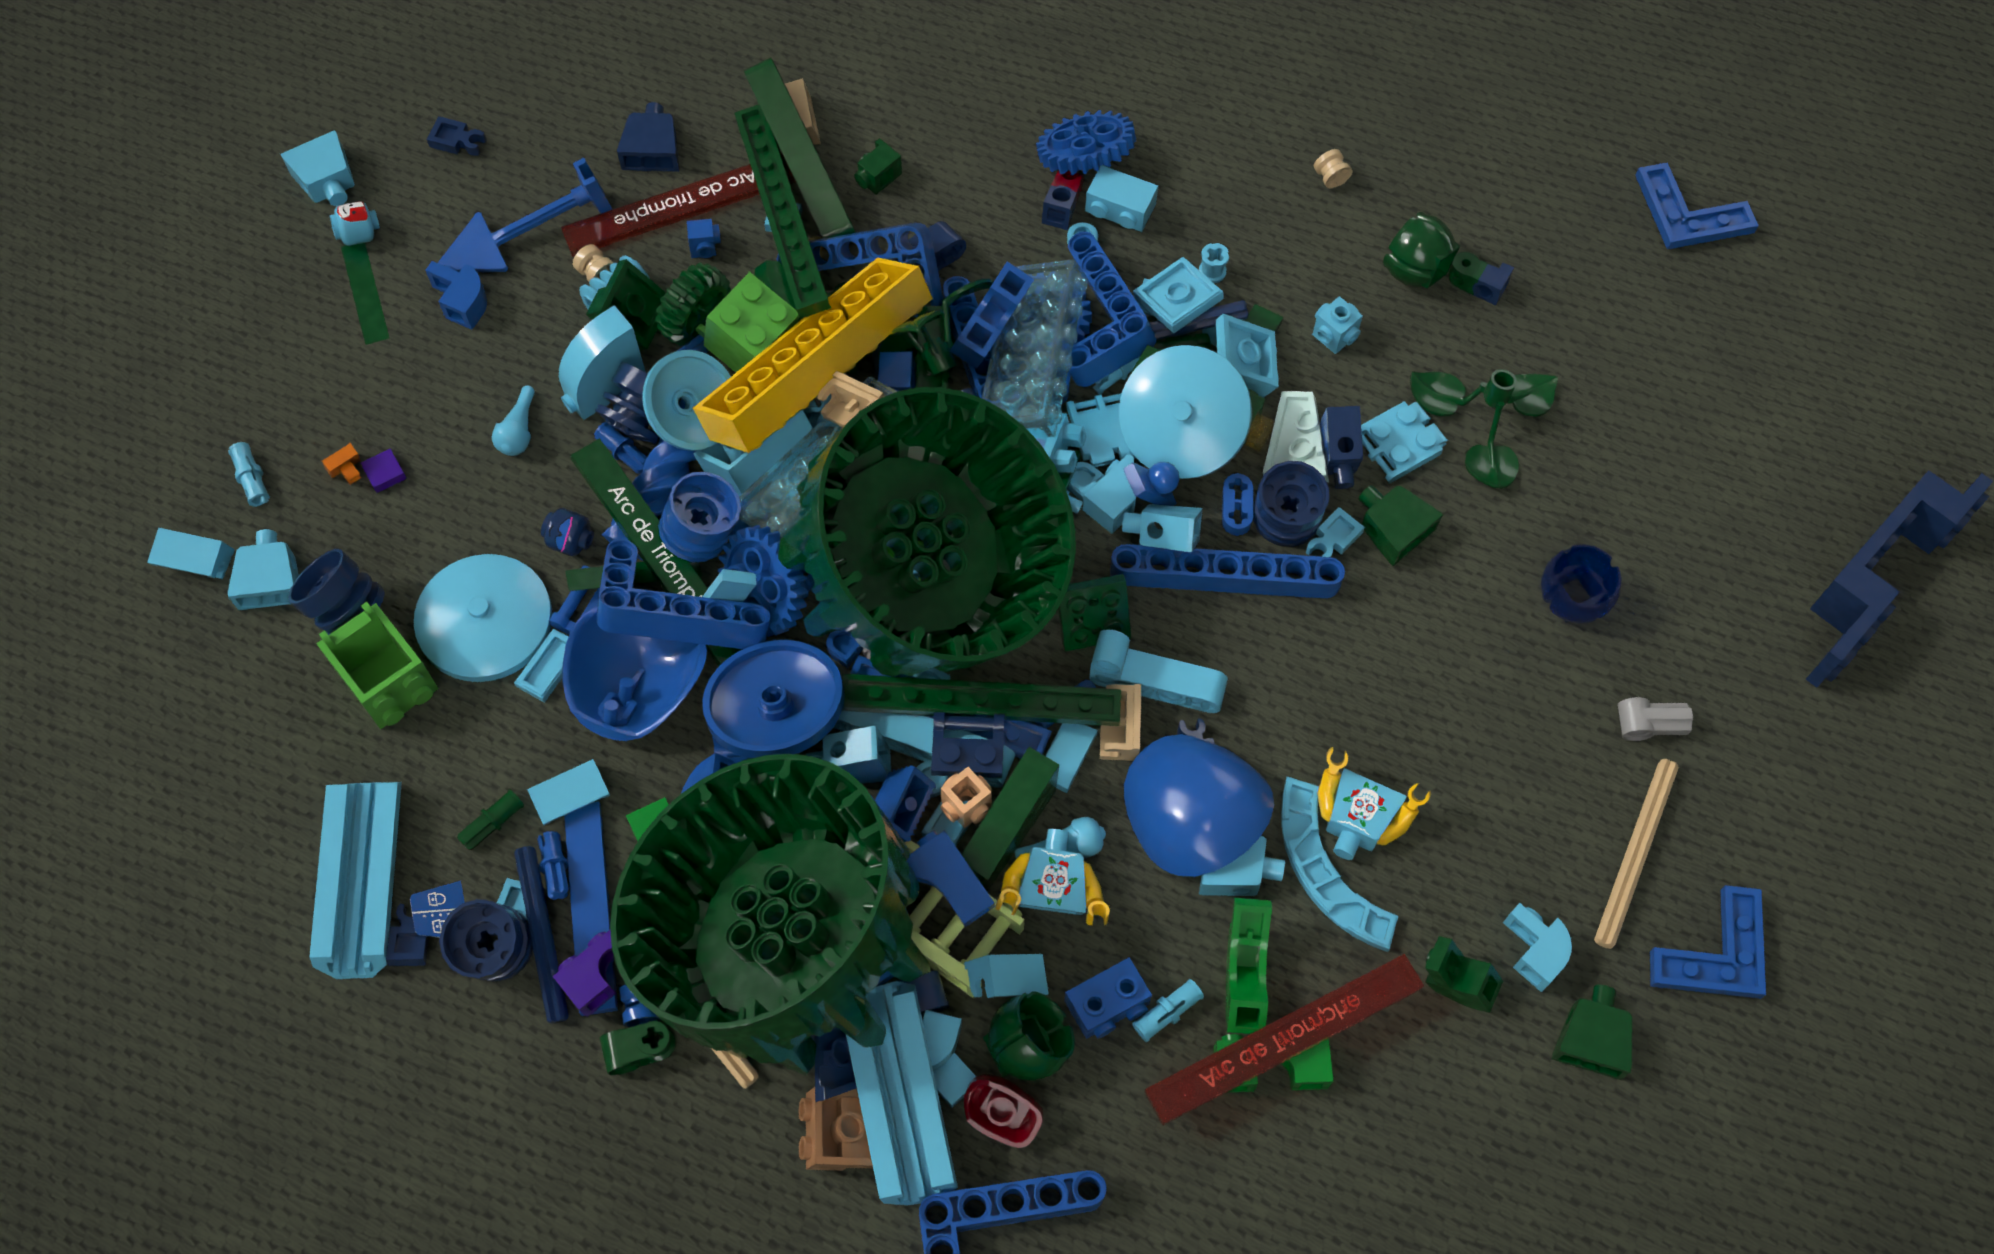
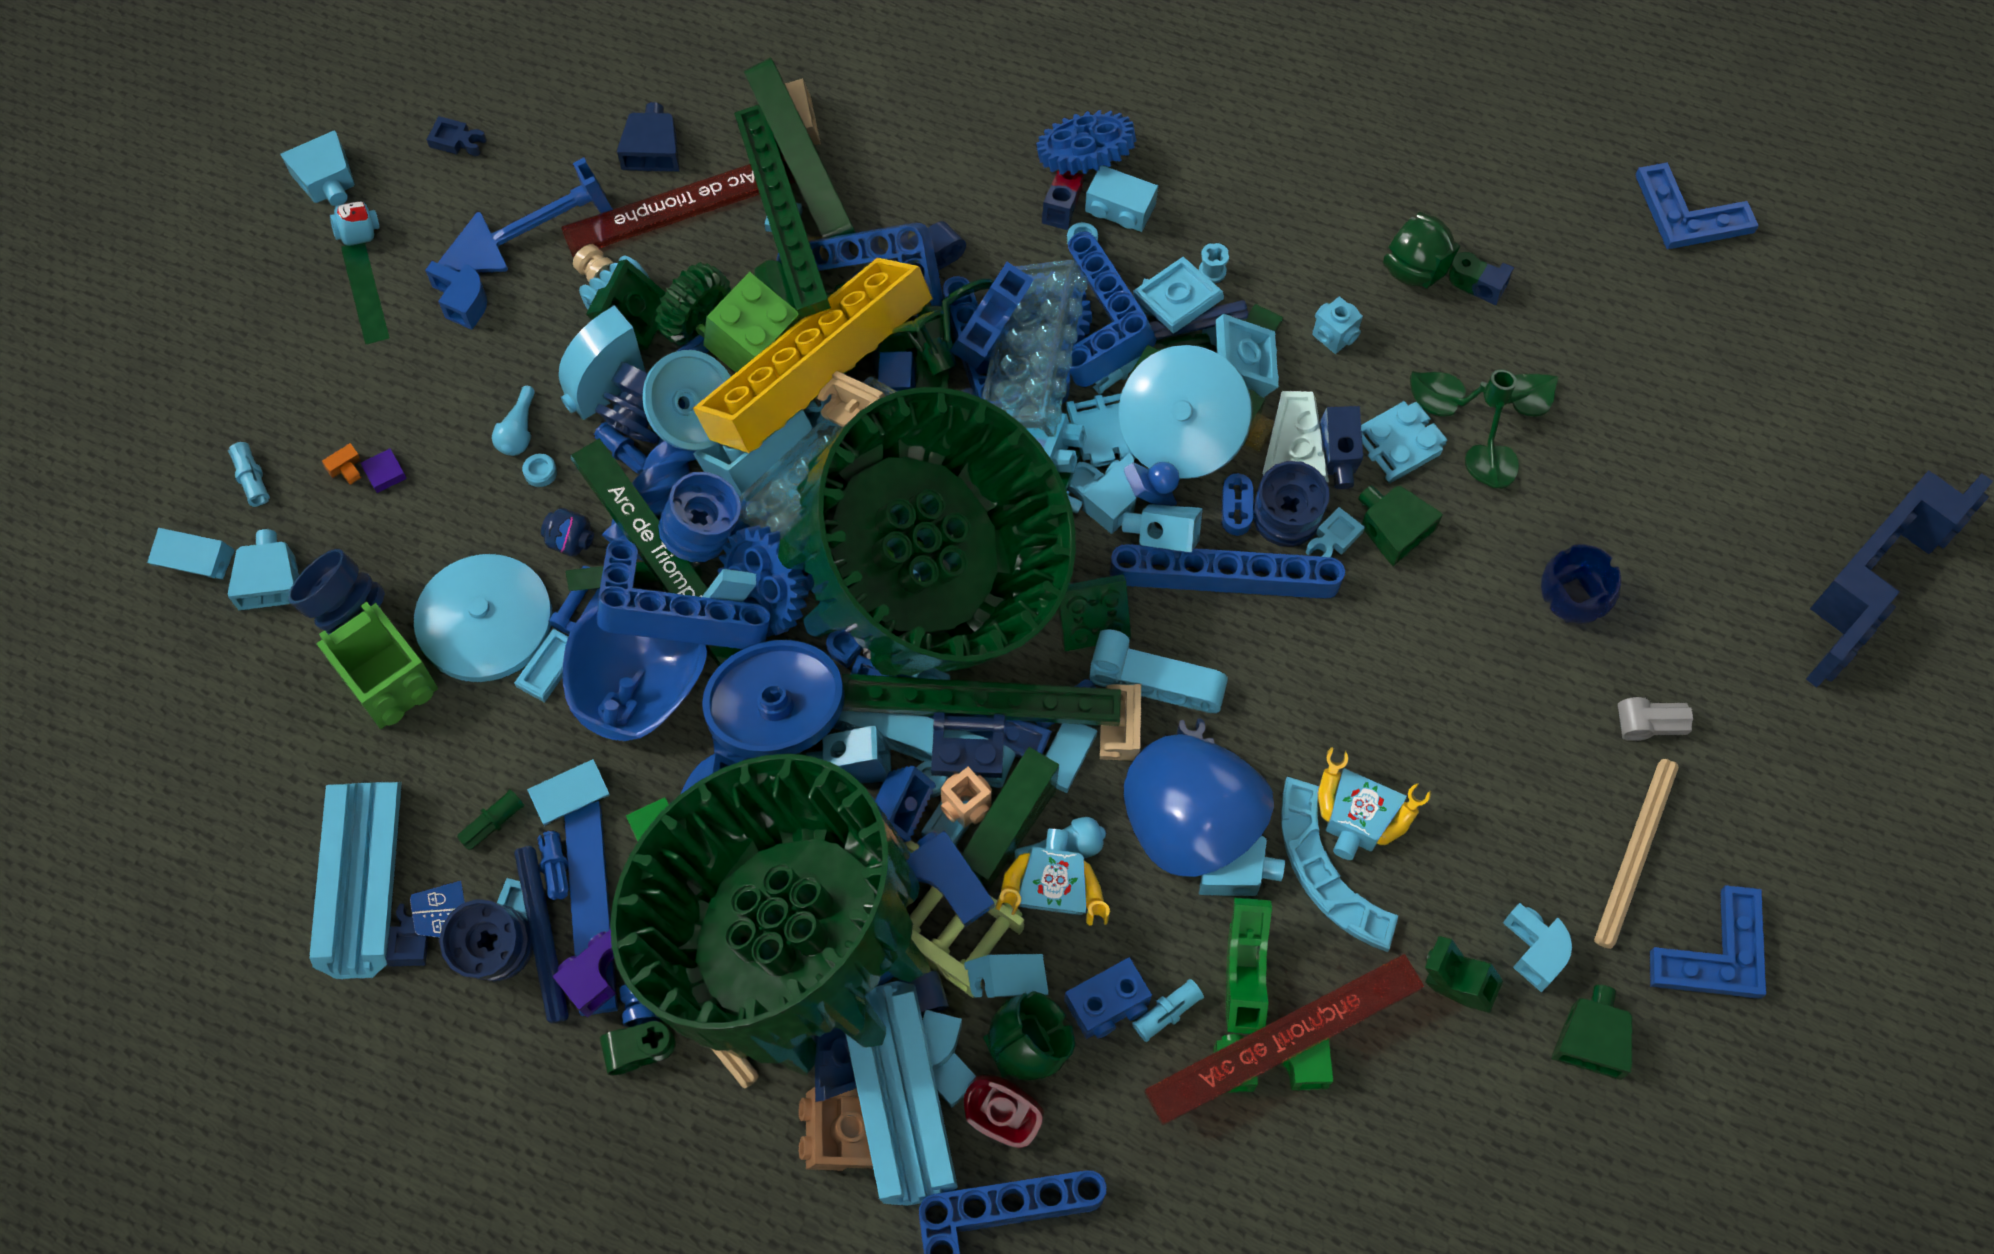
blue plate [687,218,721,258] -> none
dark green brick [854,138,902,195] -> none
tan wheel [1314,149,1353,189] -> none
none -> medium azure tile [522,454,557,487]

